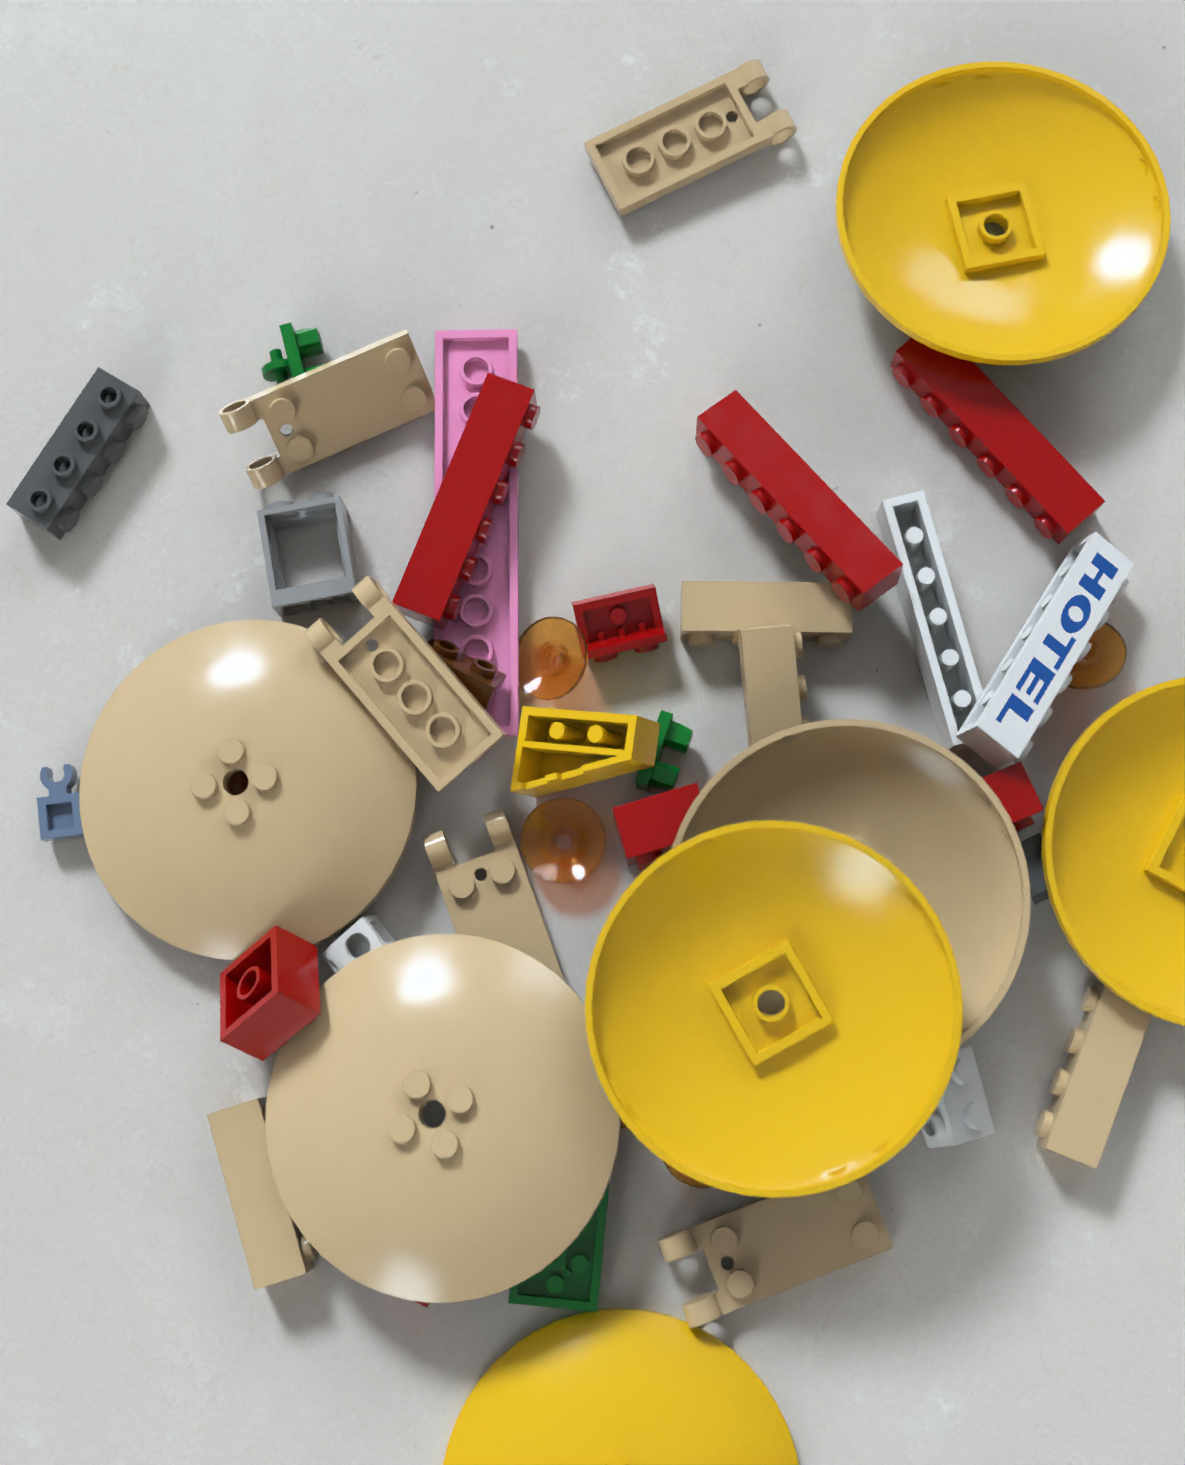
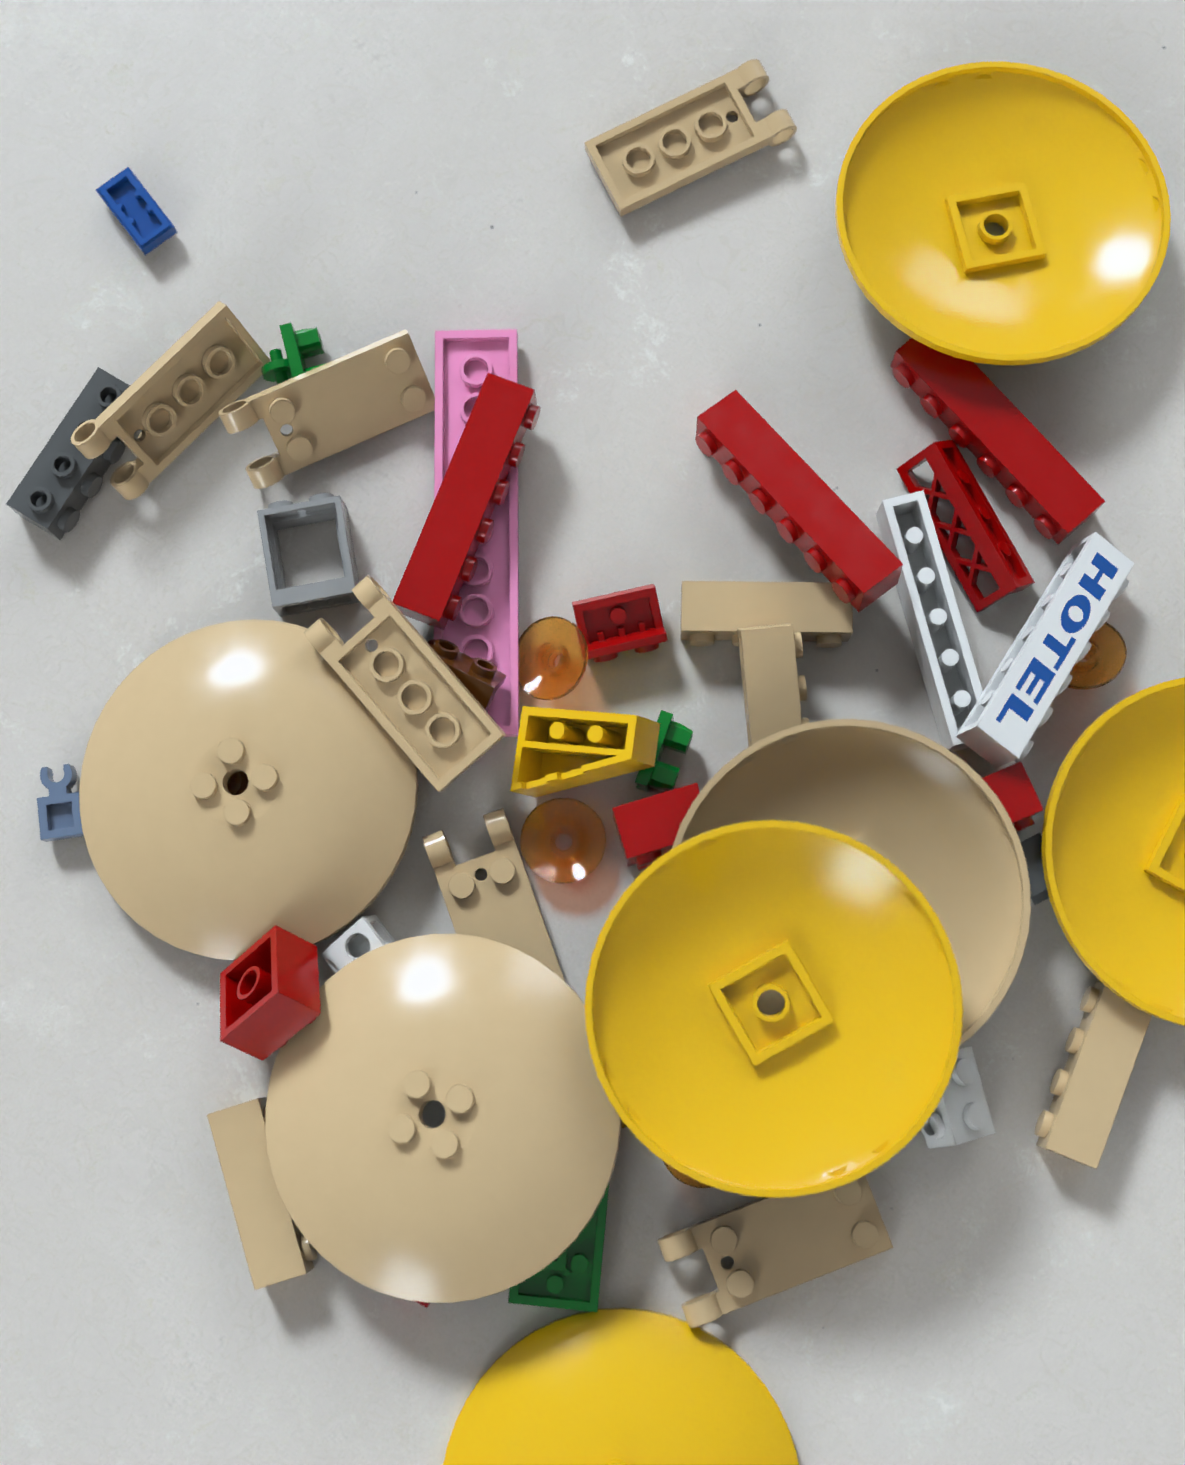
none -> tan hinge [71,301,271,500]
none -> blue plate [96,167,178,255]
none -> red fence [896,440,1035,612]

